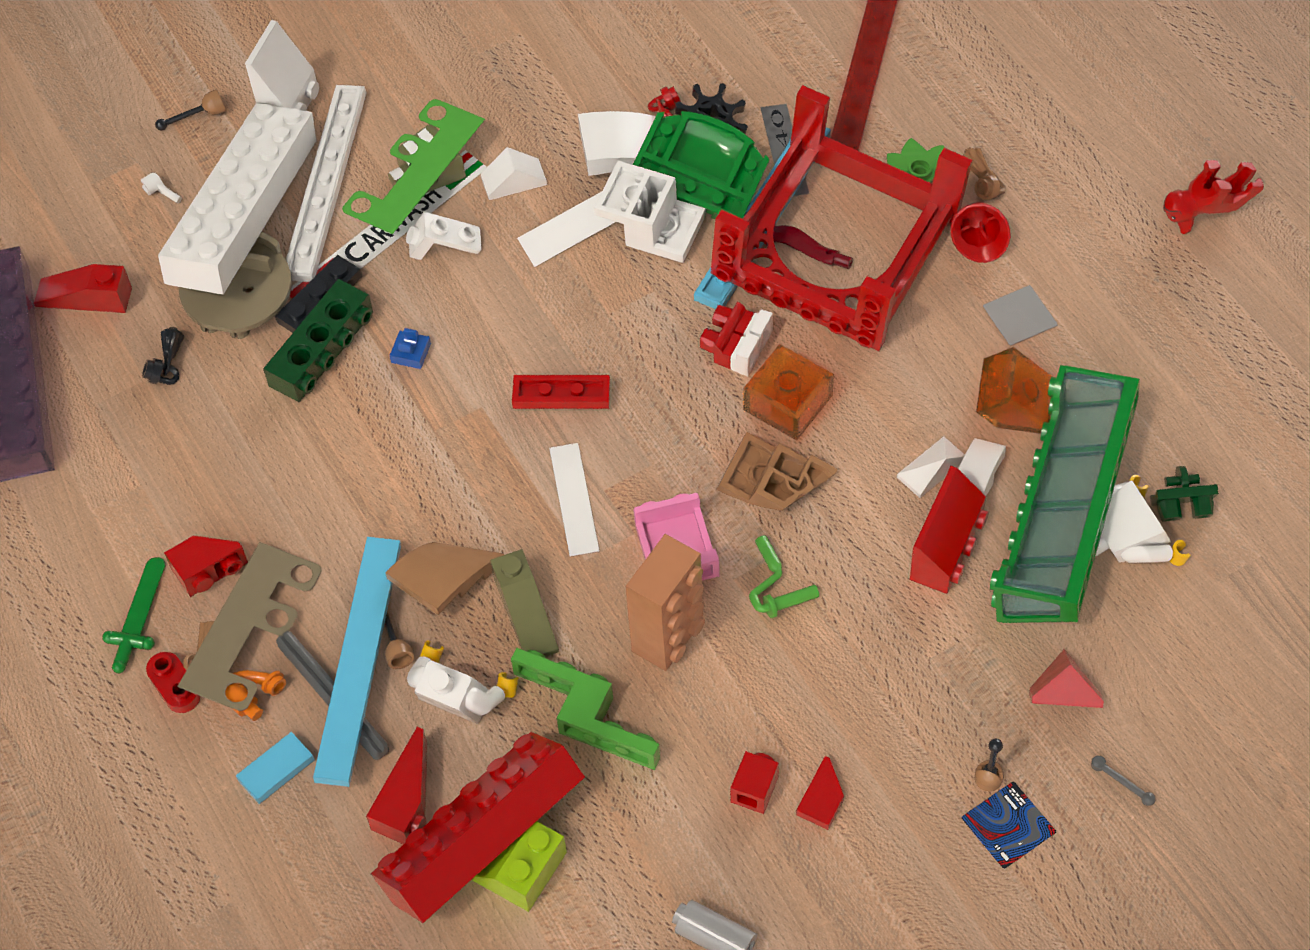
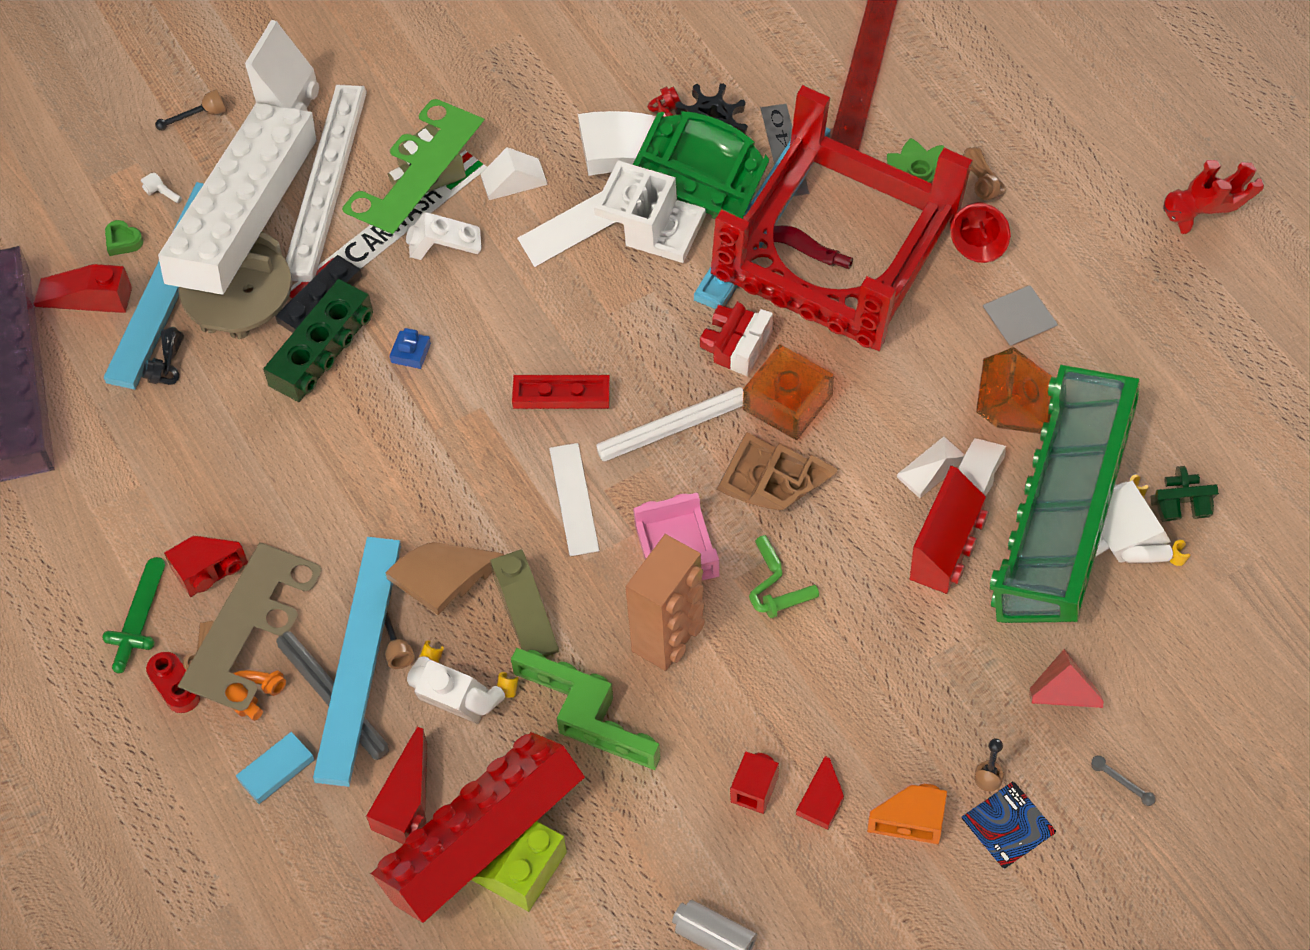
none -> medium azure tile [104,182,204,390]
none -> bright green tile [105,220,143,256]
none -> white axle [596,387,747,461]
none -> orange slope [867,784,947,845]

